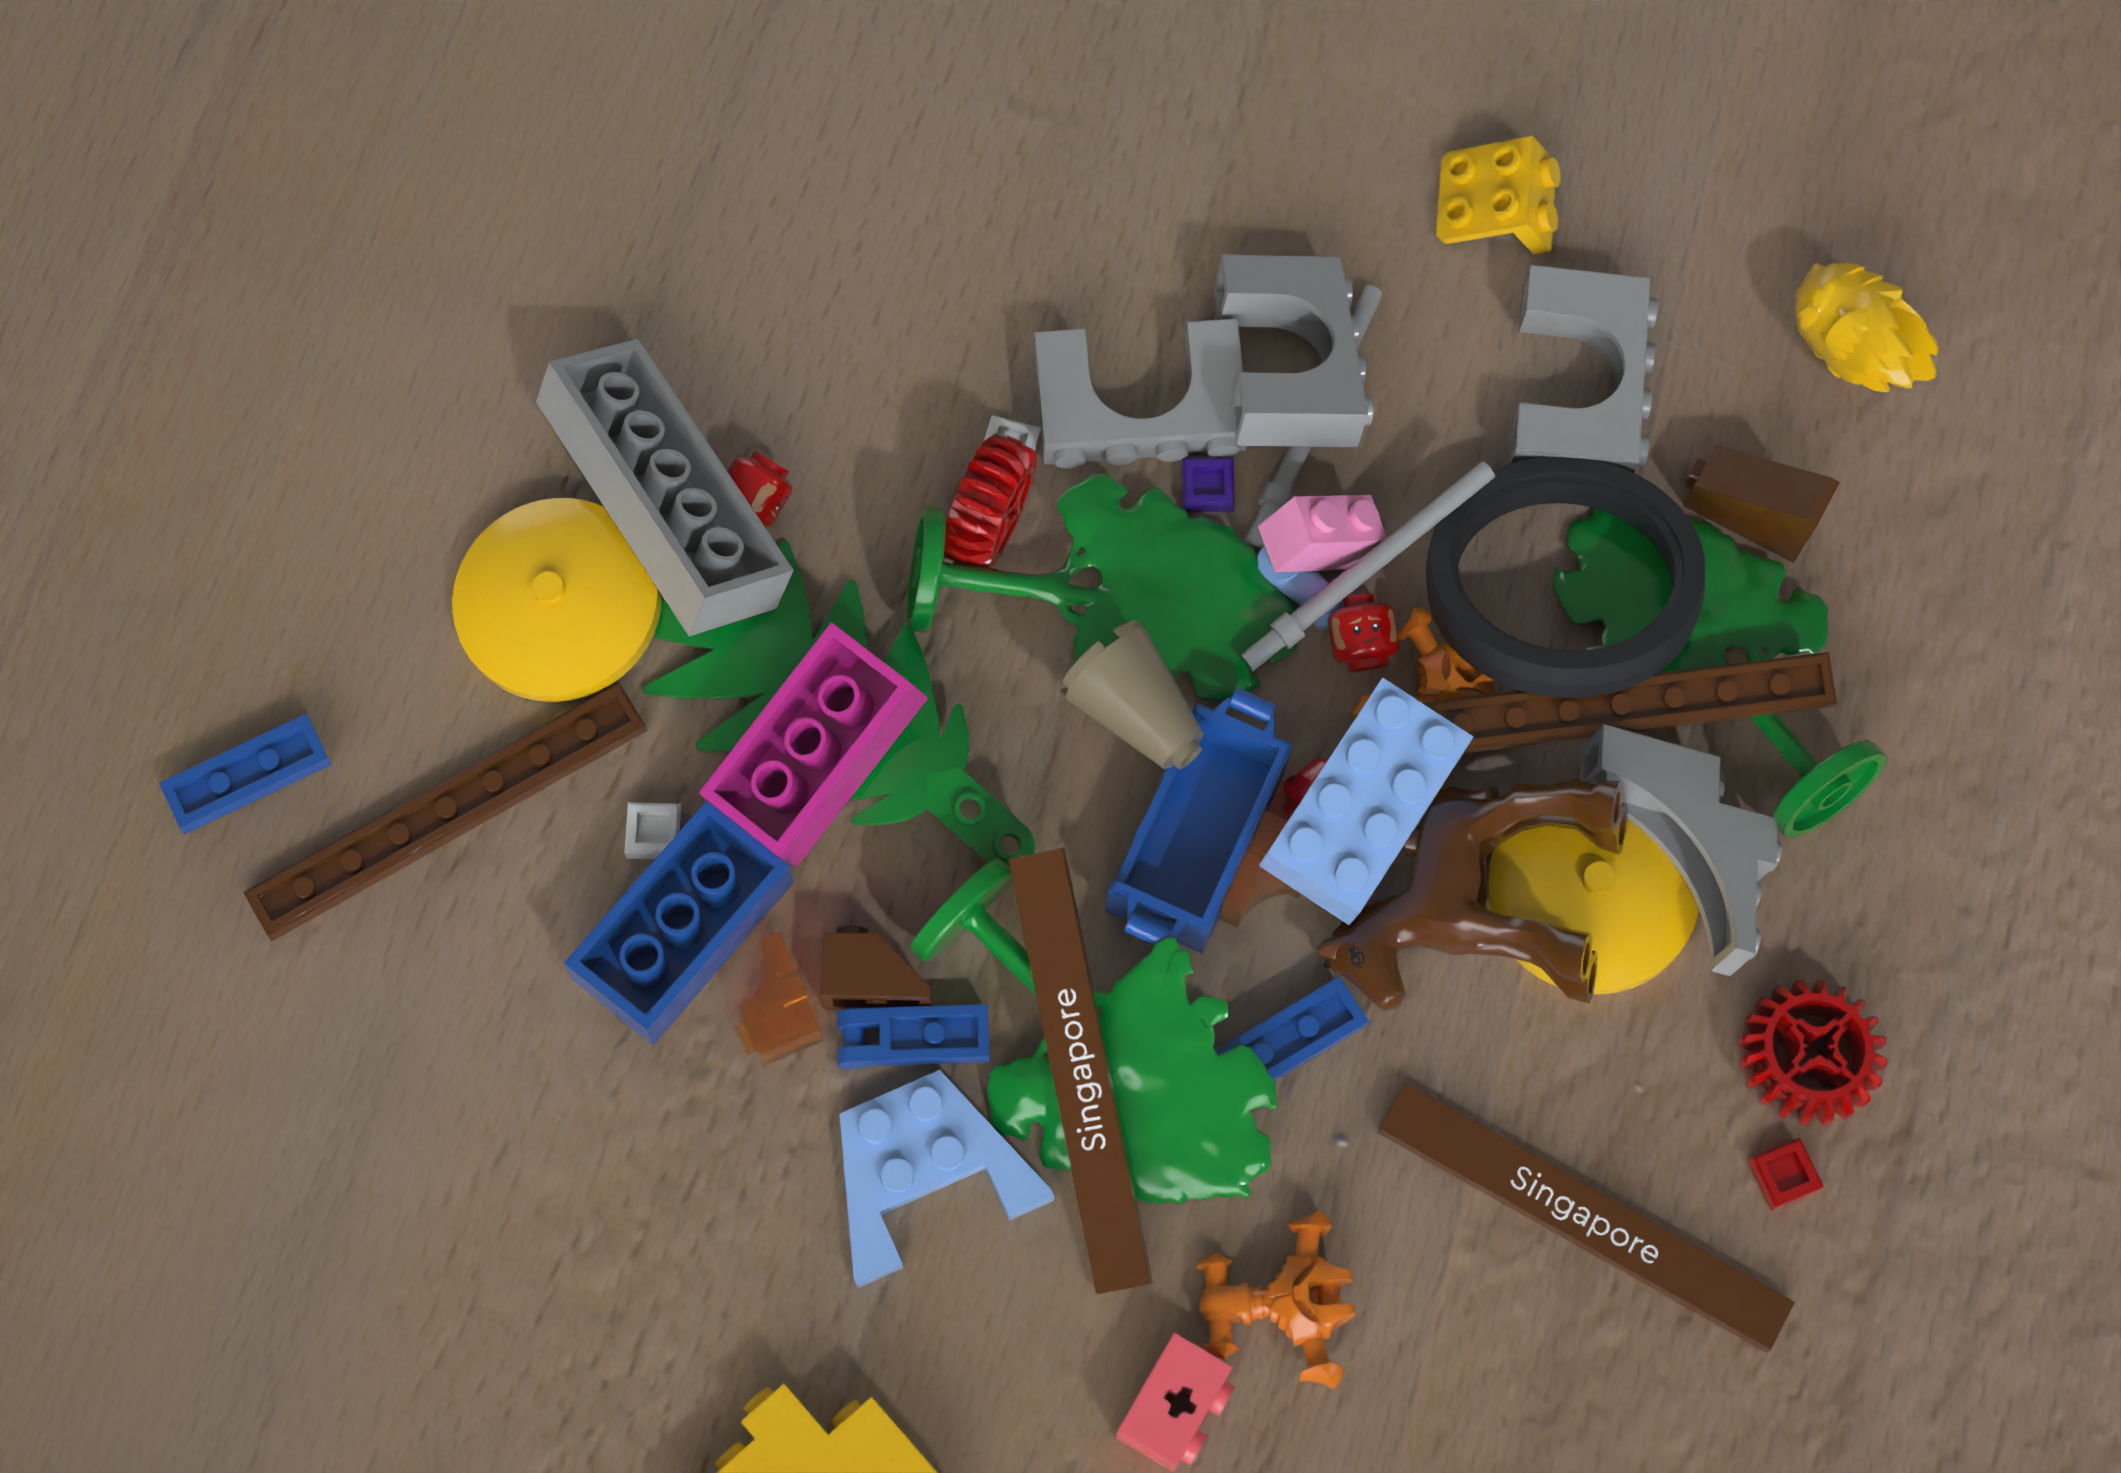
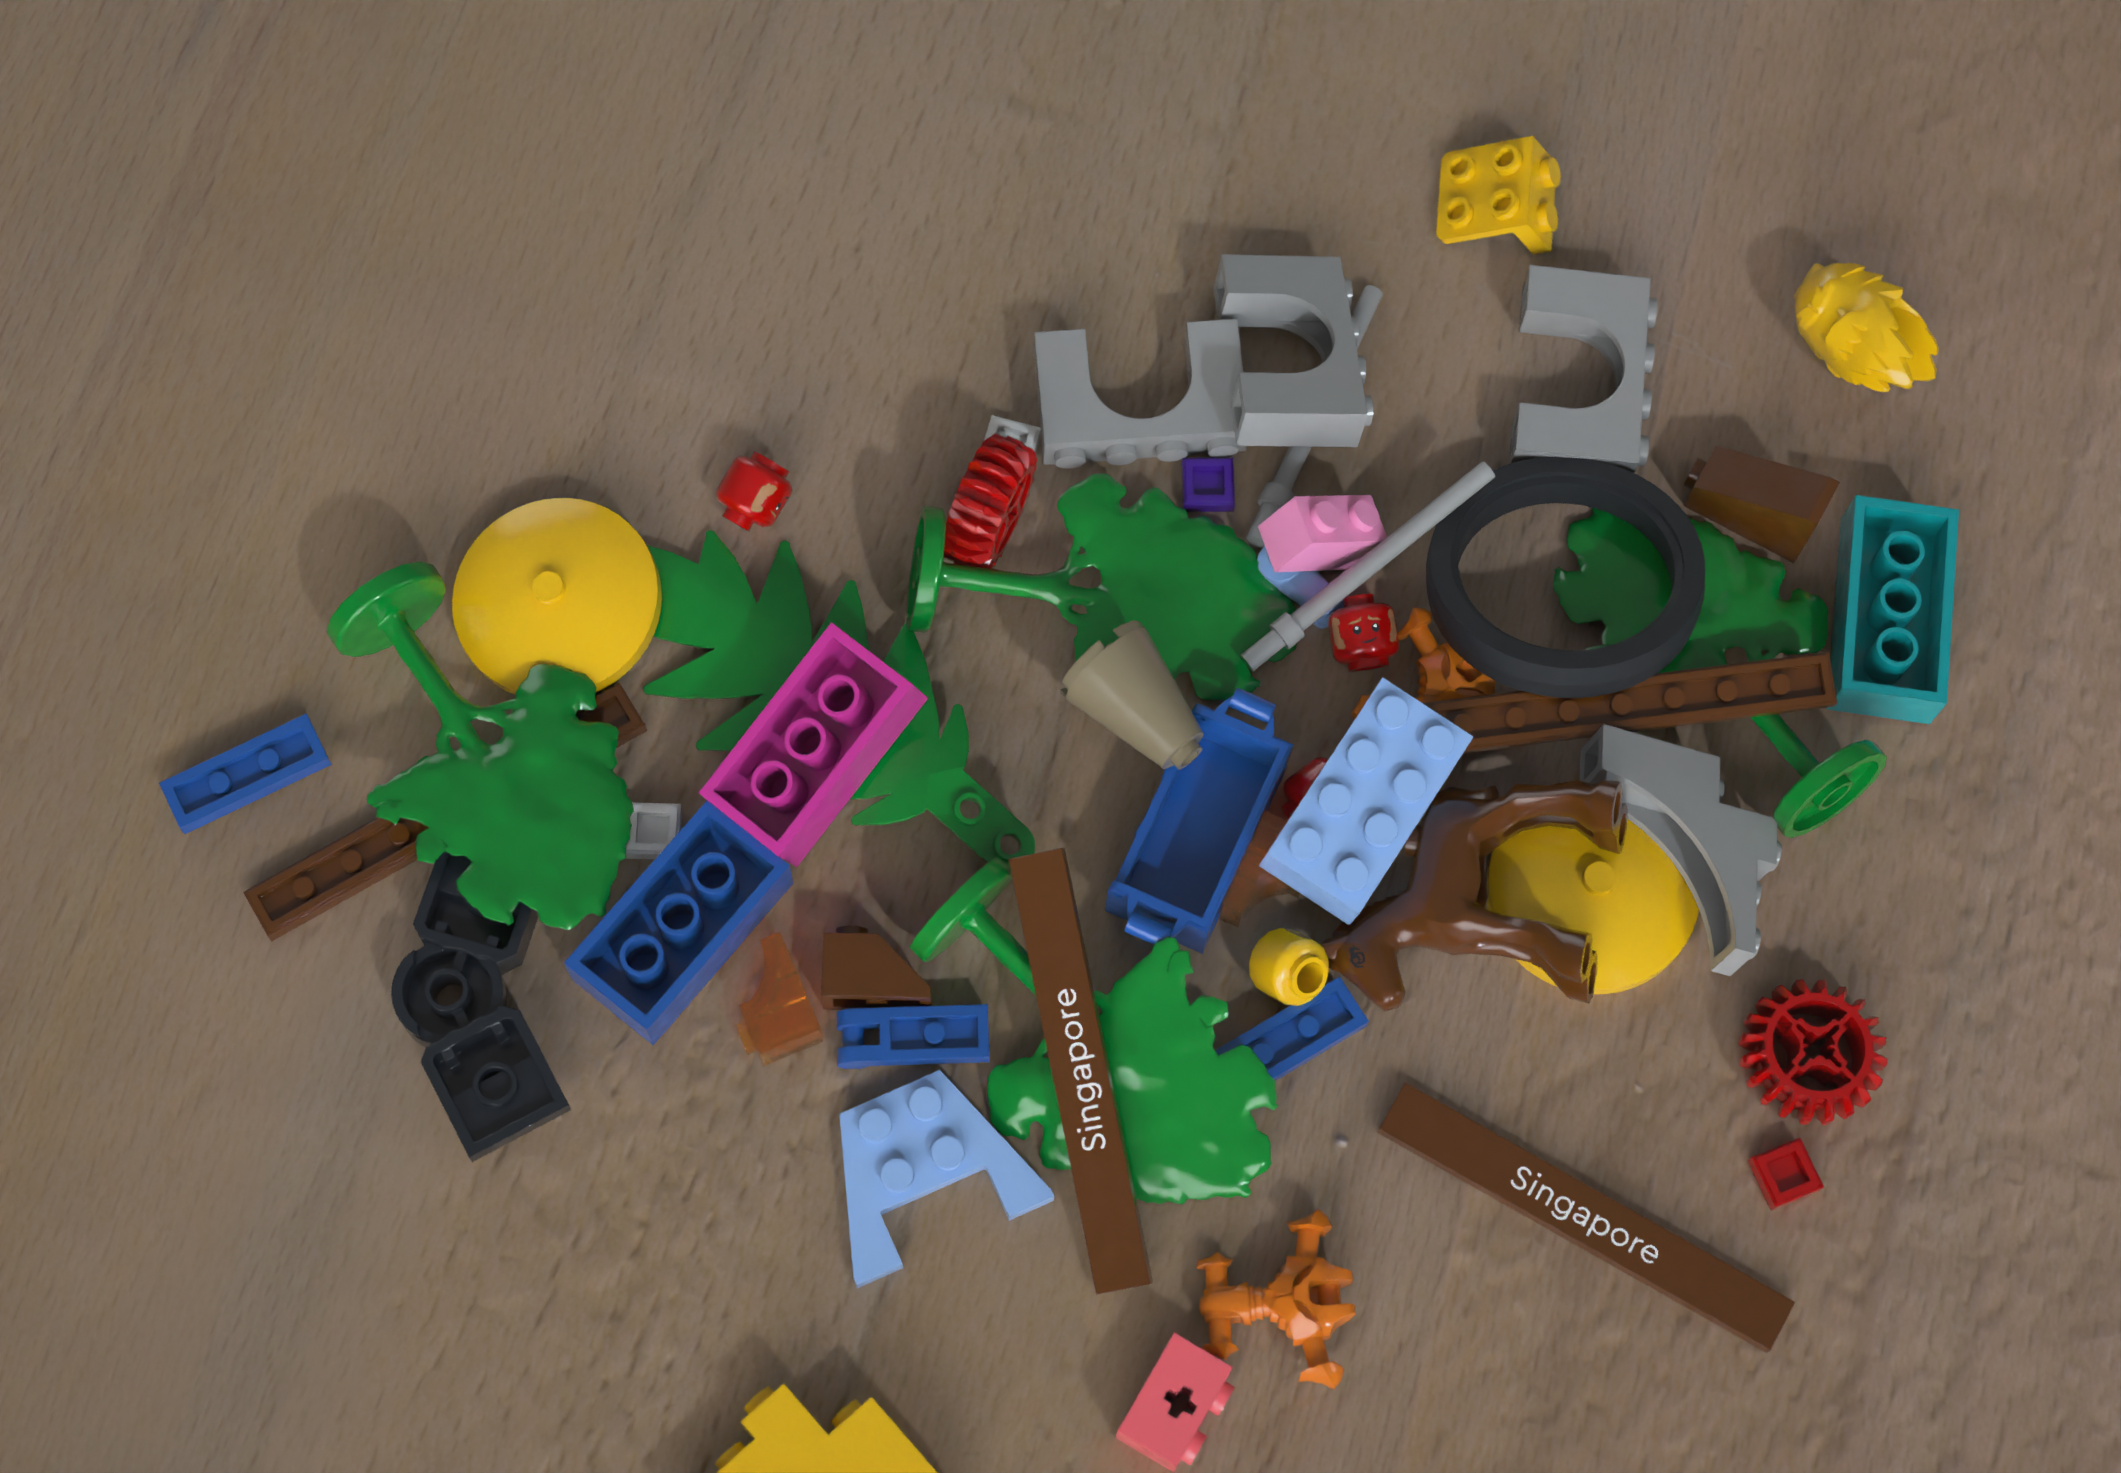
light grey brick [536,339,794,636] -> none
none -> green plant [326,561,634,930]
none -> black plate [391,851,572,1162]
none -> yellow head [1249,928,1329,1006]
none -> teal brick [1826,495,1959,724]

